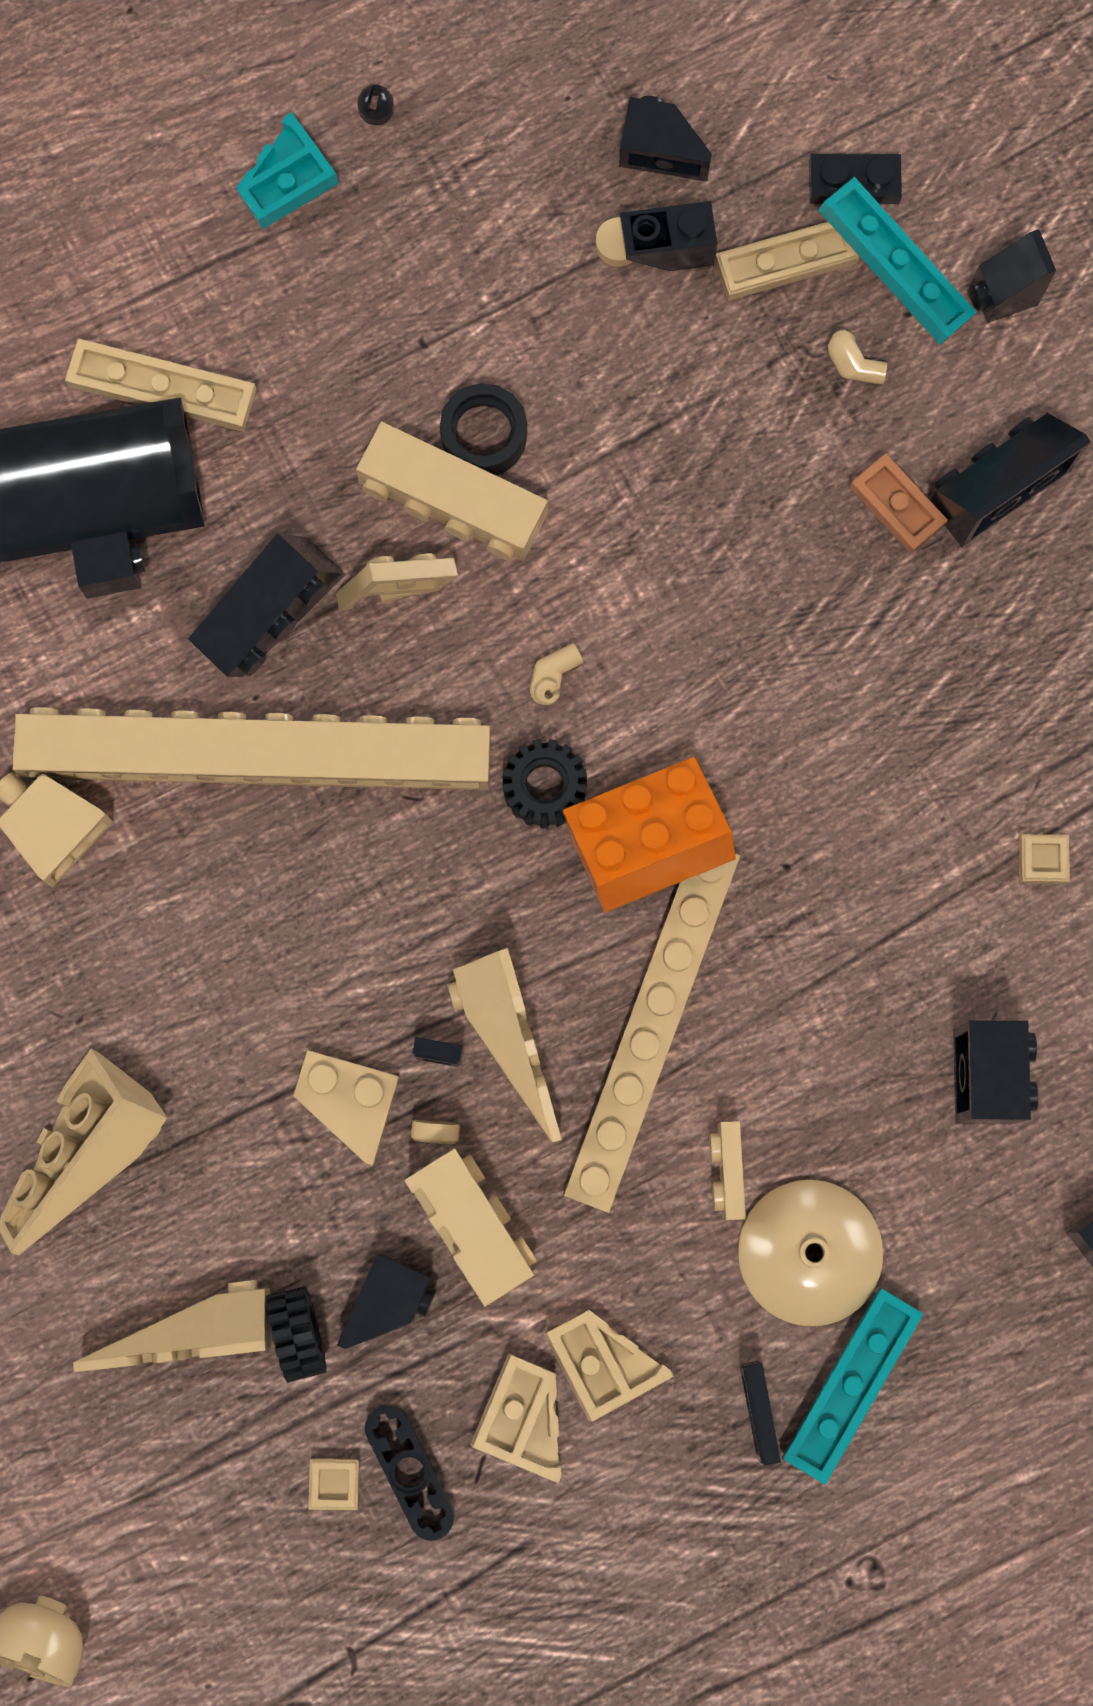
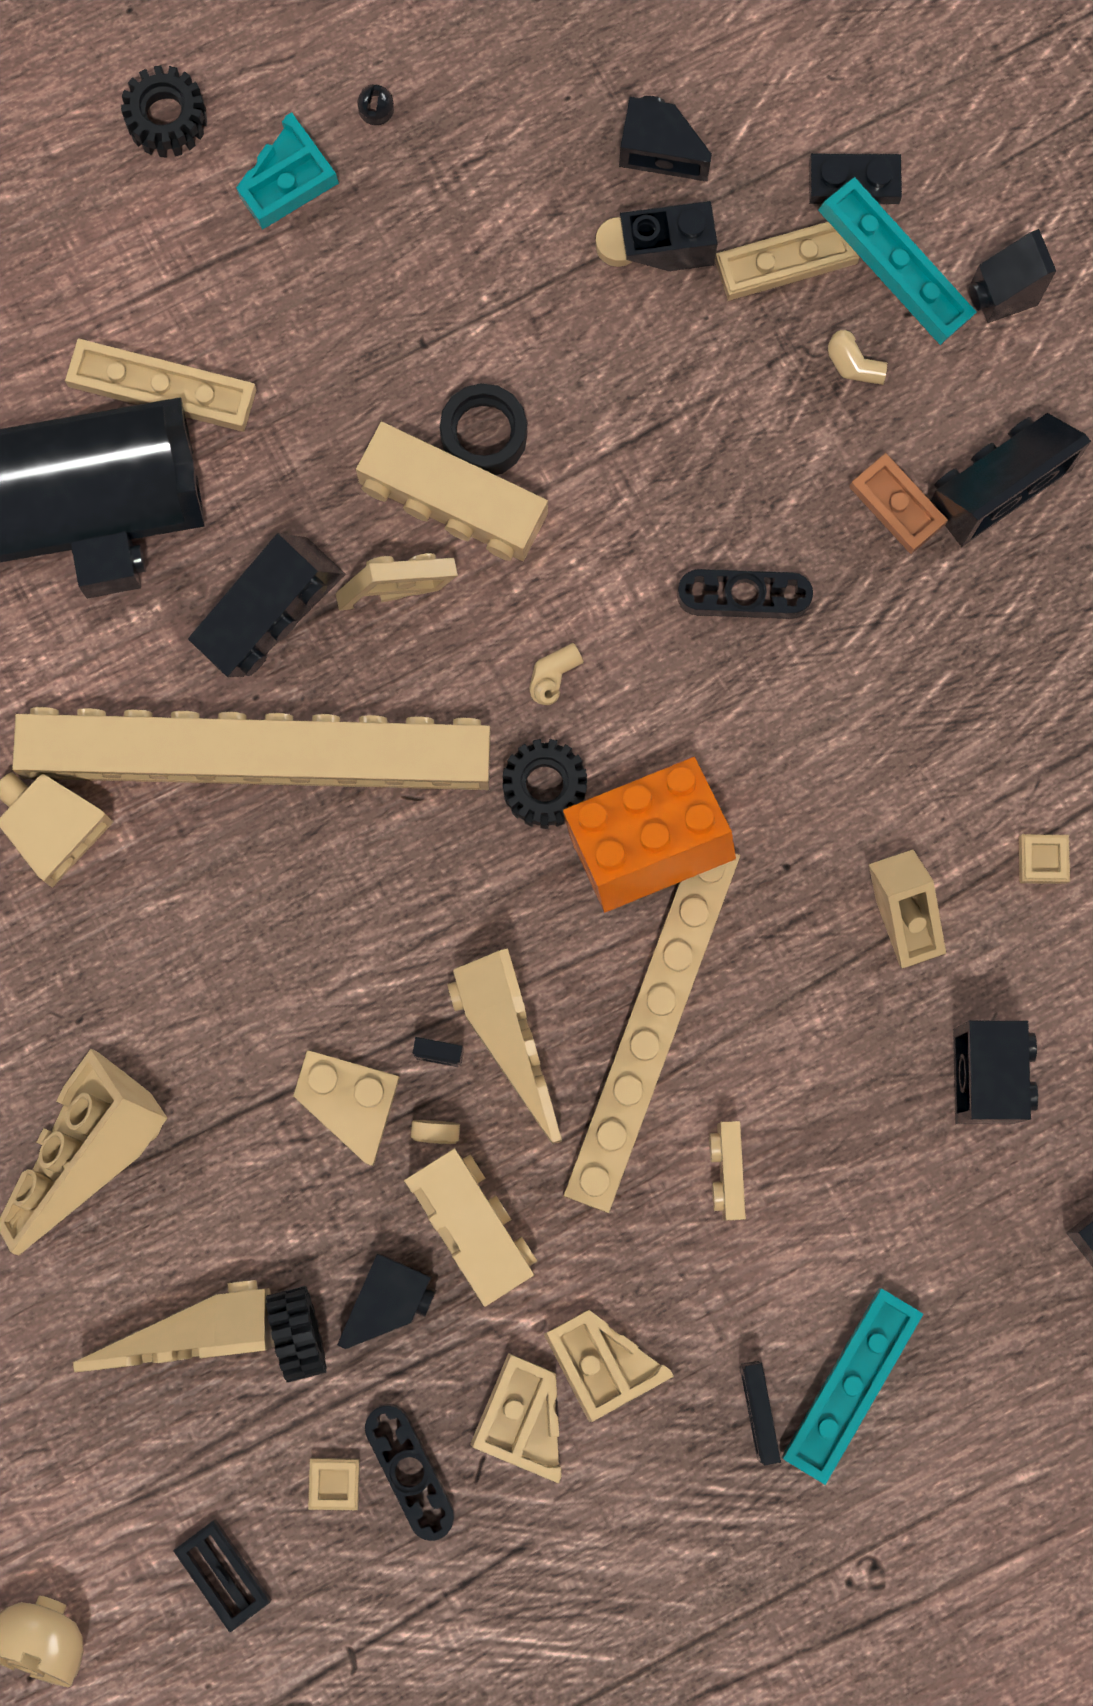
tan dish [738,1180,883,1326] -> none
none -> black tyre [121,65,207,158]
none -> black tile [173,1519,272,1633]
none -> black beam [677,569,813,619]
none -> tan slope [869,850,946,968]

